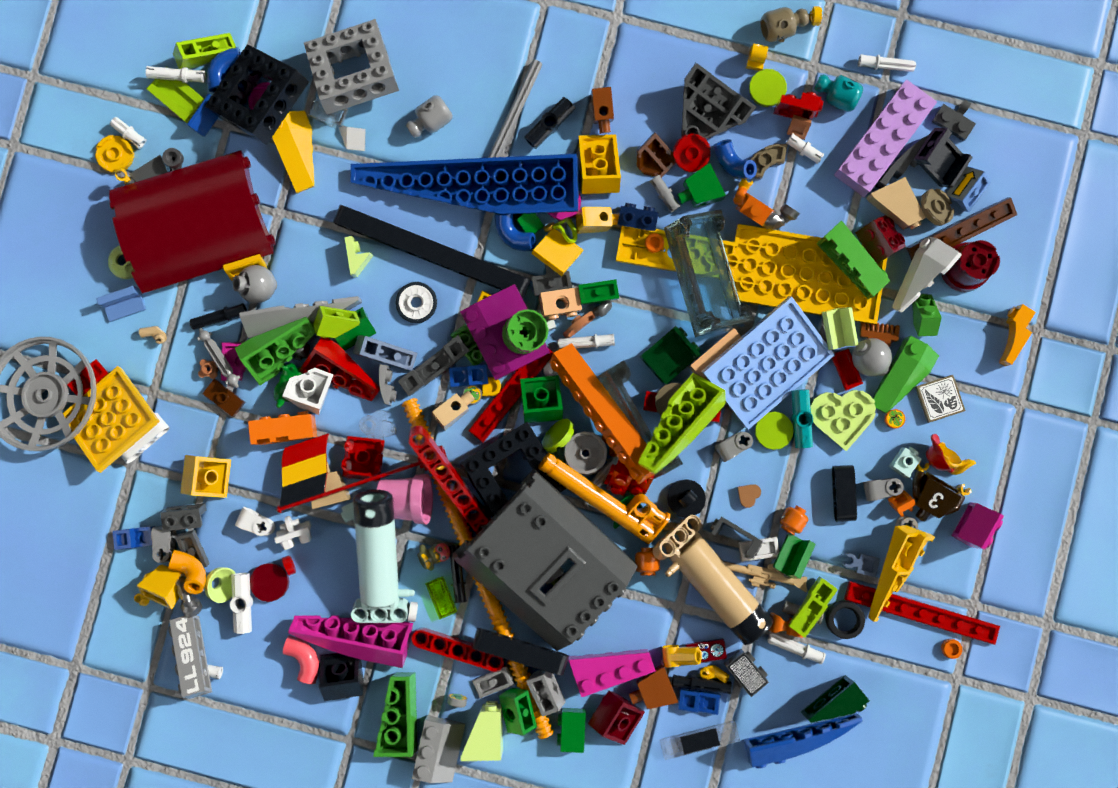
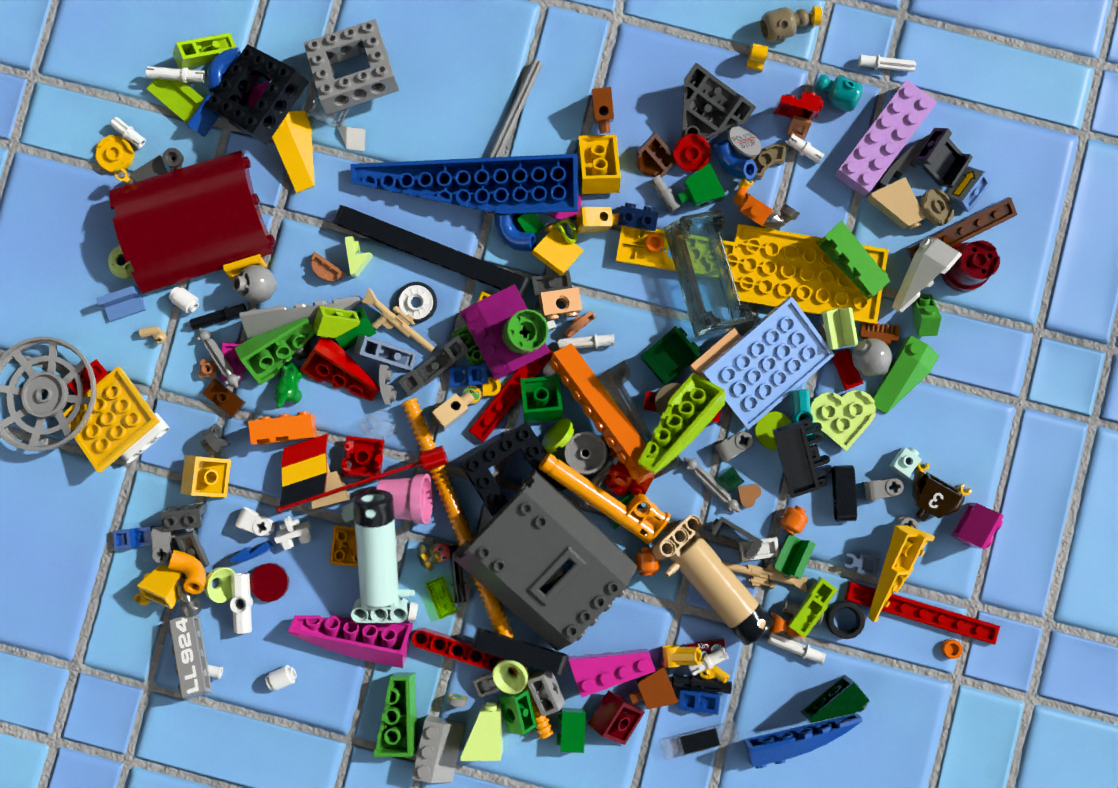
white slope [282,368,333,415] -> none
red tile [282,555,296,576] -> none
coral cylinder [283,636,319,684] -> none
black slope [319,653,364,701] -> none
light grey piece [406,95,453,138] -> none
red beam [409,426,491,534] -> none
black piece [524,97,575,149] -> none
green panel [578,279,619,305] -> none
dark grey arm [593,300,612,317] -> none
black tile [667,479,706,518] -> none
brick [723,649,769,697] -> none
lime tile [749,69,787,107] -> none
dark red bracket [855,215,906,264] -> none
tile [884,409,905,429] -> none
orange tile [888,490,916,517] -> none
tile [915,375,965,423] -> none
hair [926,434,976,475] -> none
dark grey plate [932,100,976,141] -> none
light orange slope [999,304,1036,366] -> none
none -> white brick [169,287,199,313]
none -> dark grey piece [200,423,230,453]
none -> blue slope [230,541,275,562]
none -> white brick [266,665,297,691]
none -> nougat plate [311,251,346,282]
none -> light orange tile [330,525,358,567]
none -> tan piece [362,288,435,353]
none -> yellowish green piece [492,659,528,694]
none -> light grey wheel [684,457,741,513]
none -> white pin [689,647,729,676]
none -> clear green tile [717,466,745,493]
none -> light grey piece [728,126,761,157]
none -> black hinge [772,418,833,498]

